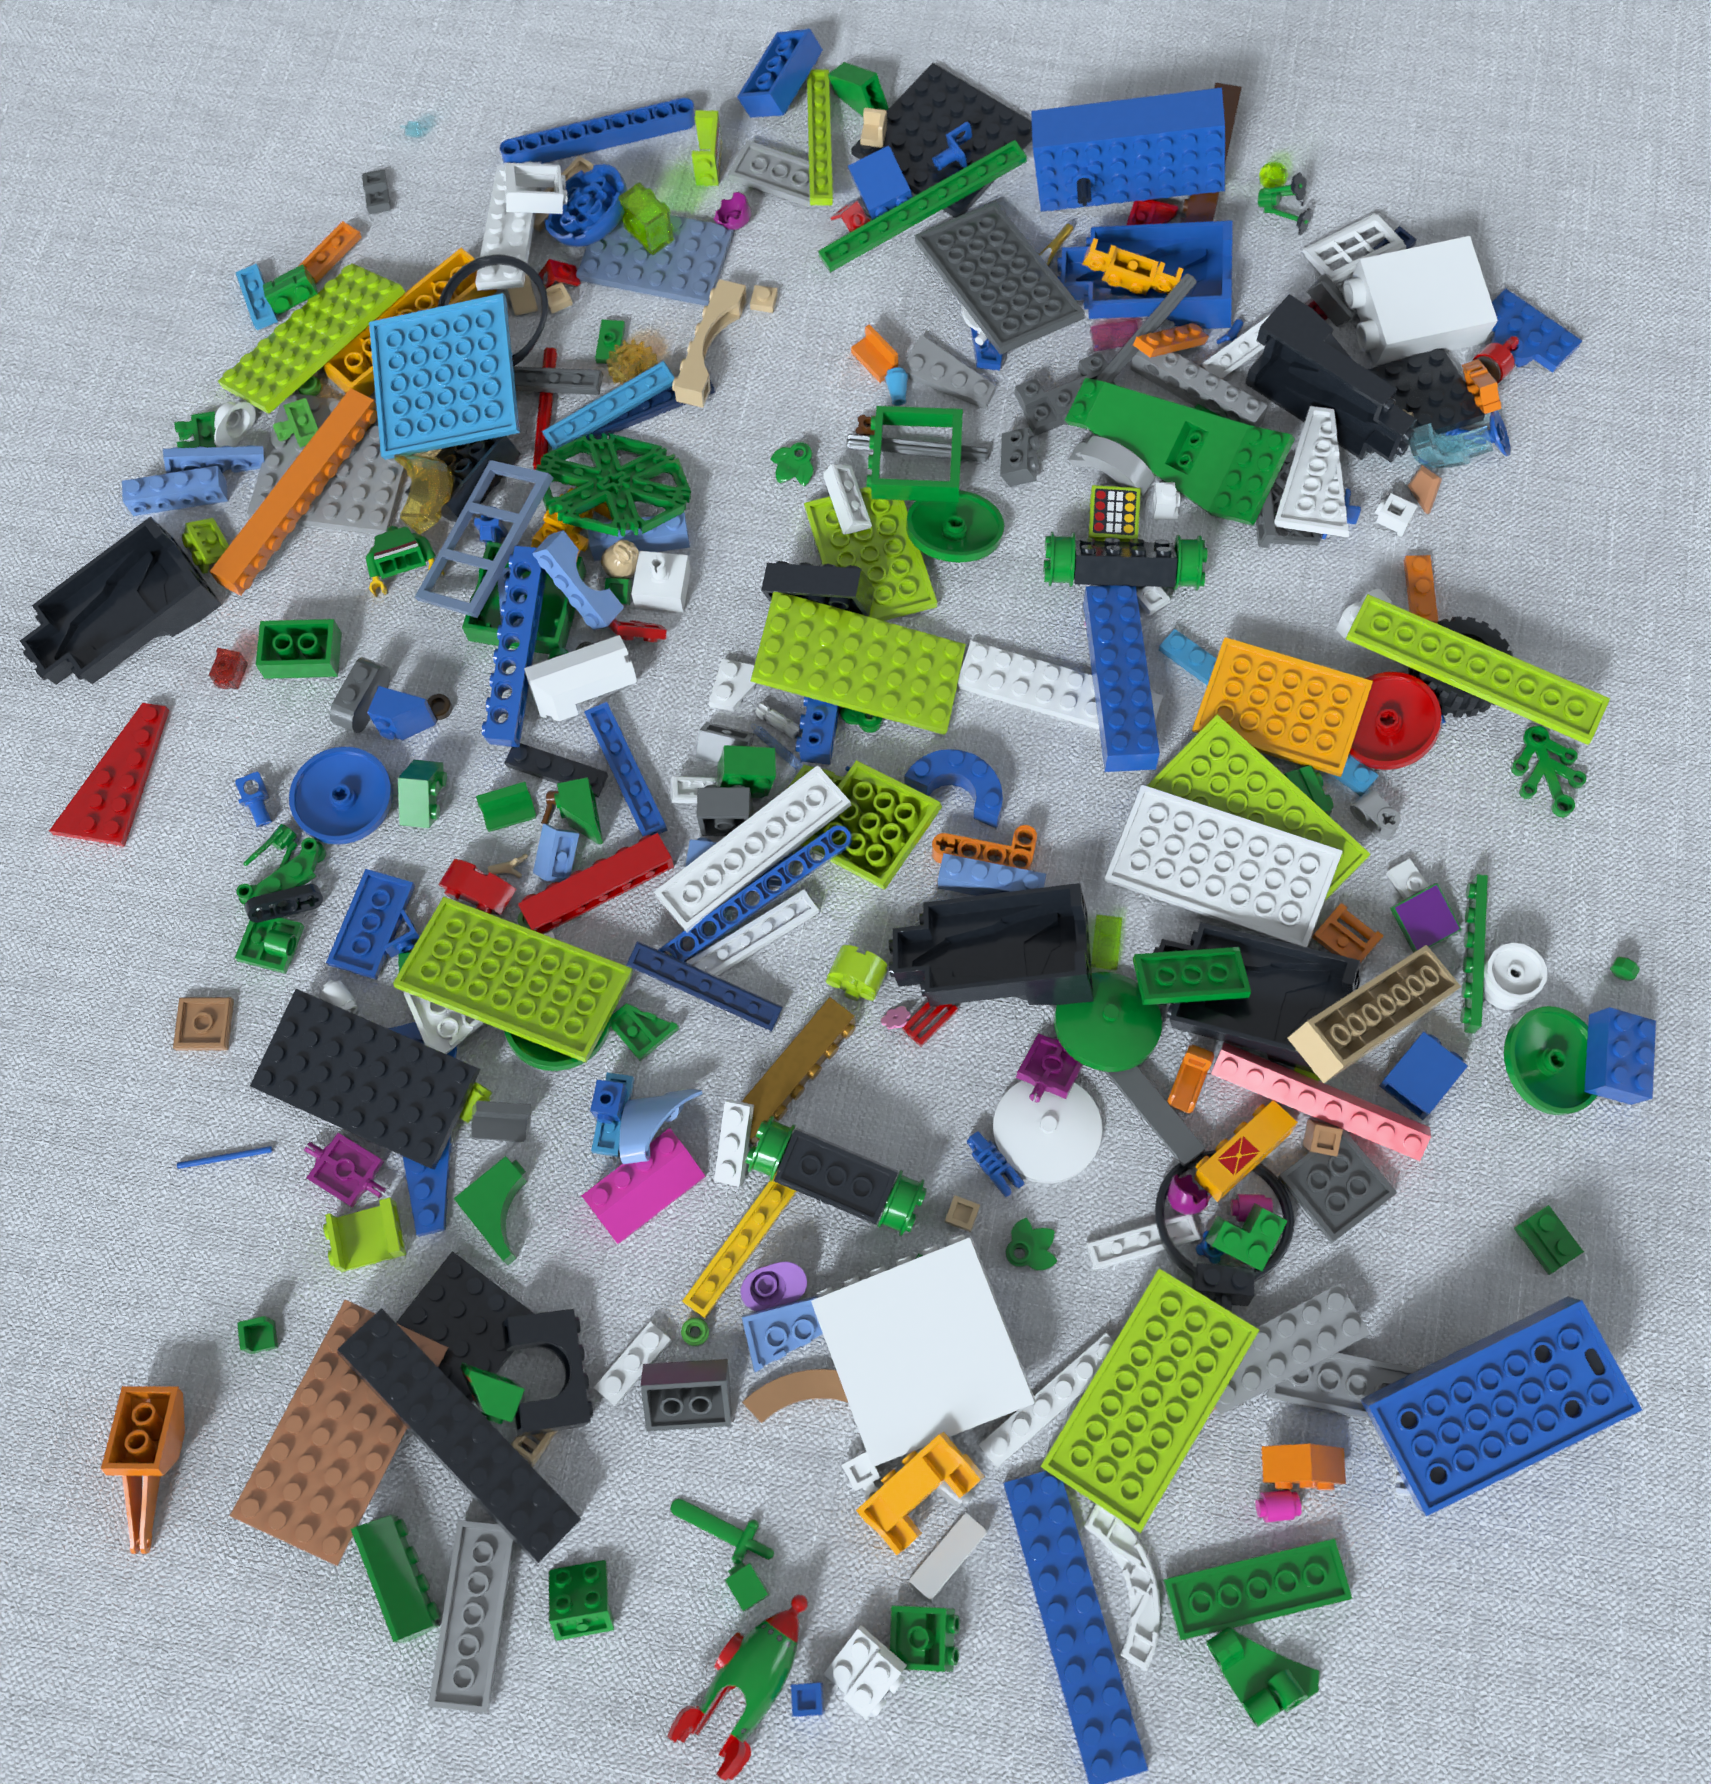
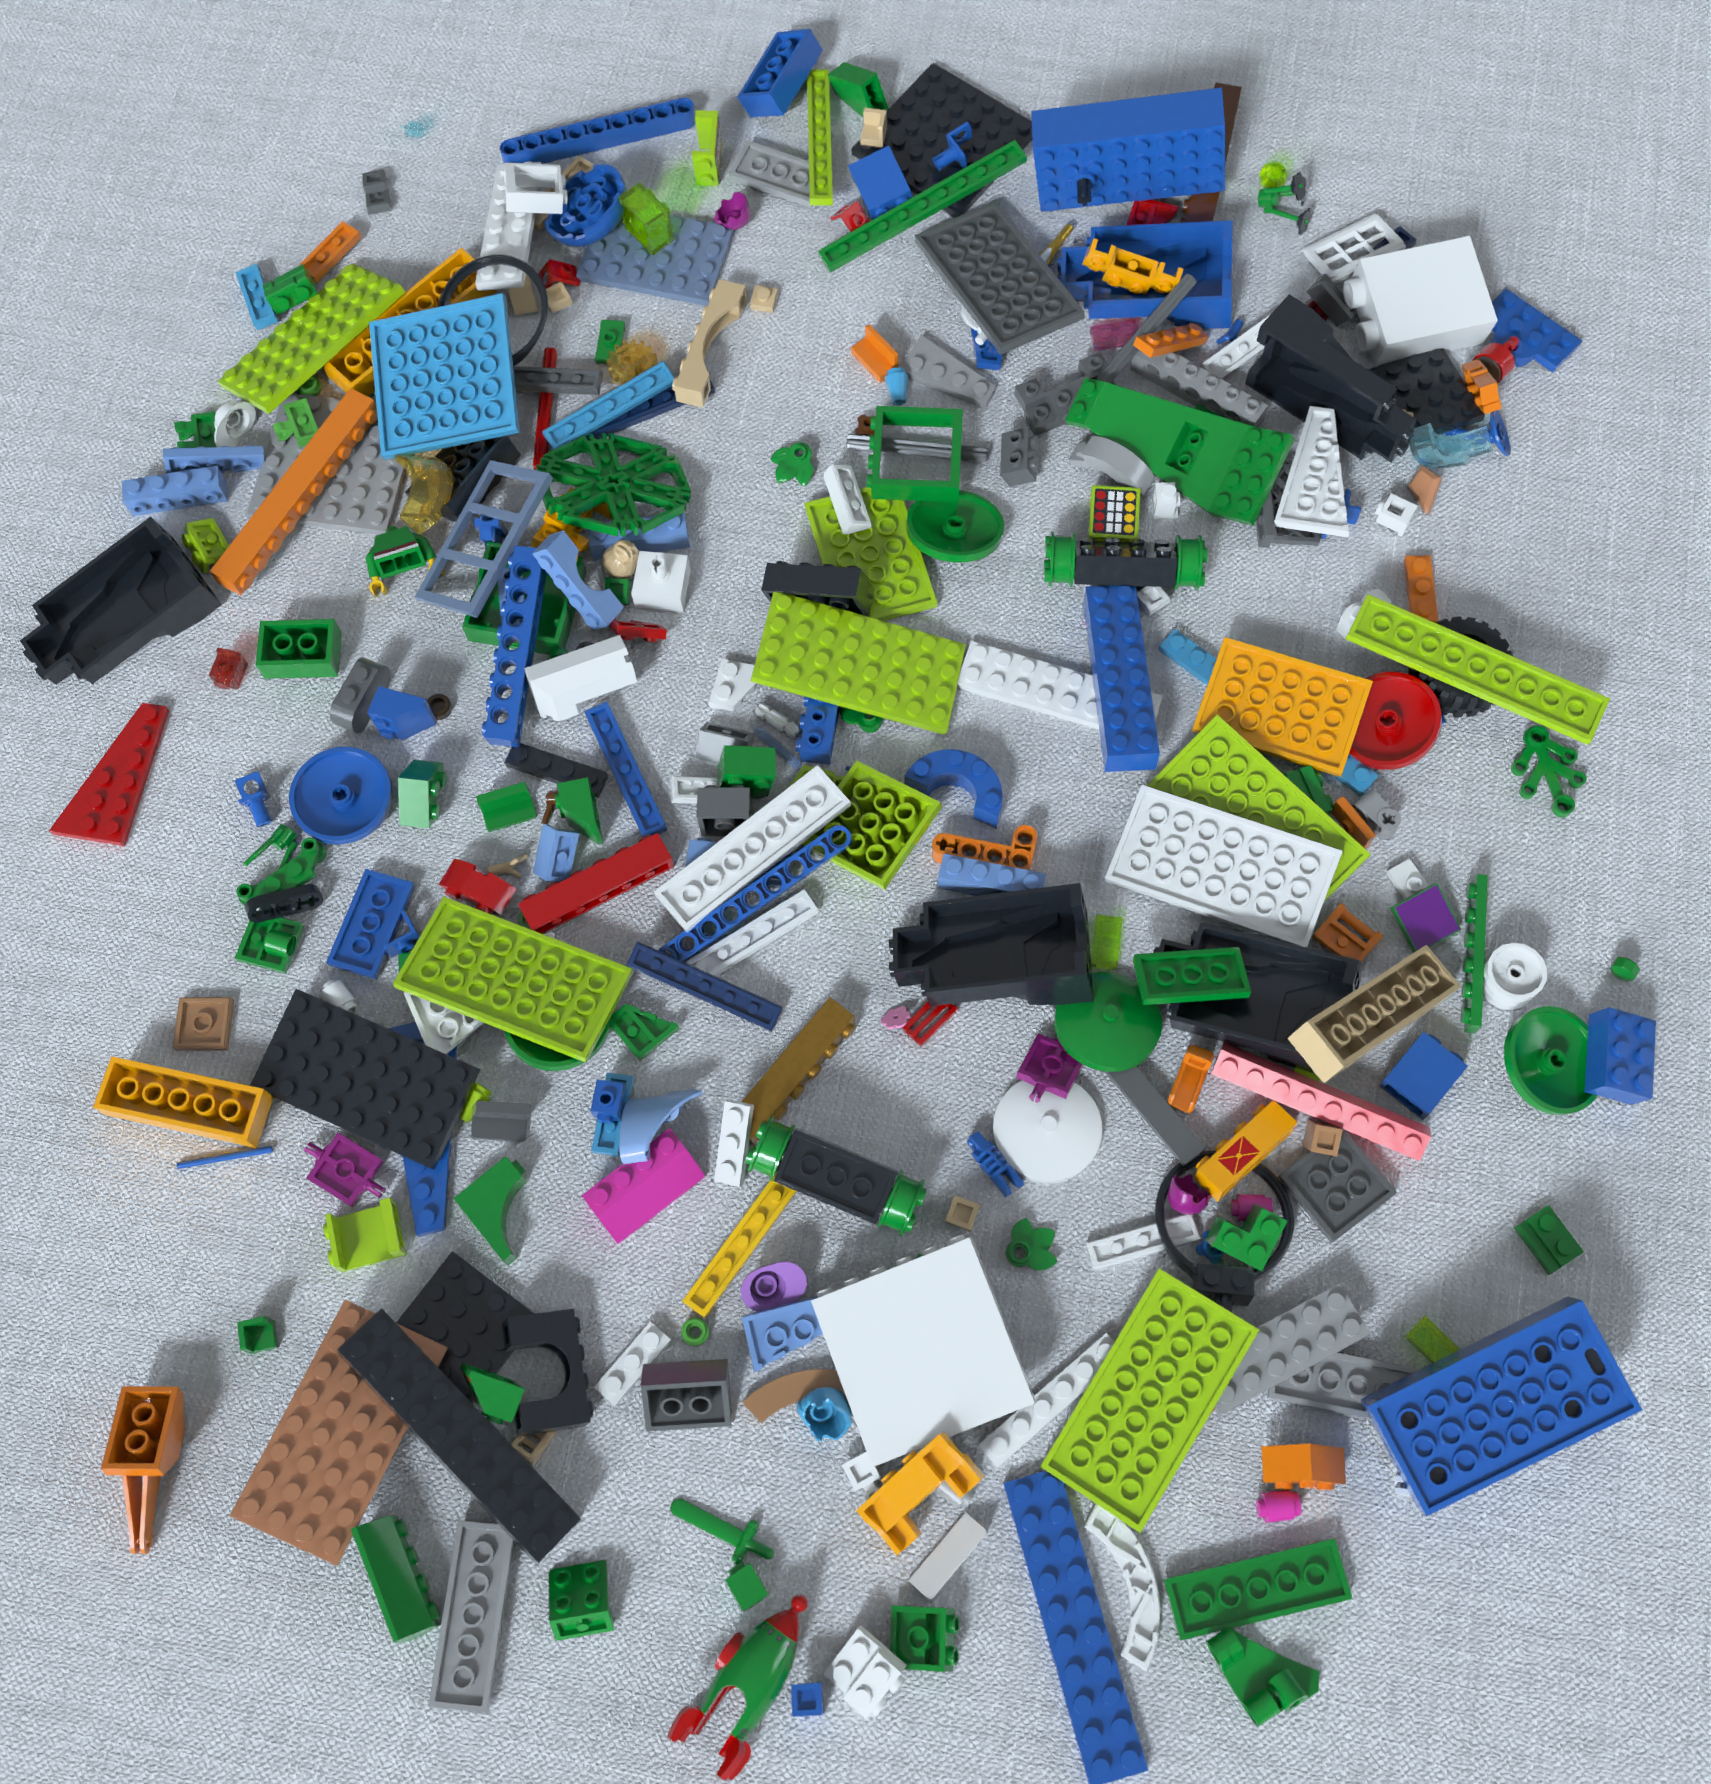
lime brick [825,945,888,1001] -> none
none -> light orange brick [93,1056,274,1148]
none -> dark azure hair [797,1387,852,1441]
none -> orange plate [1331,796,1376,849]
none -> clear neon green plate [1404,1316,1460,1363]

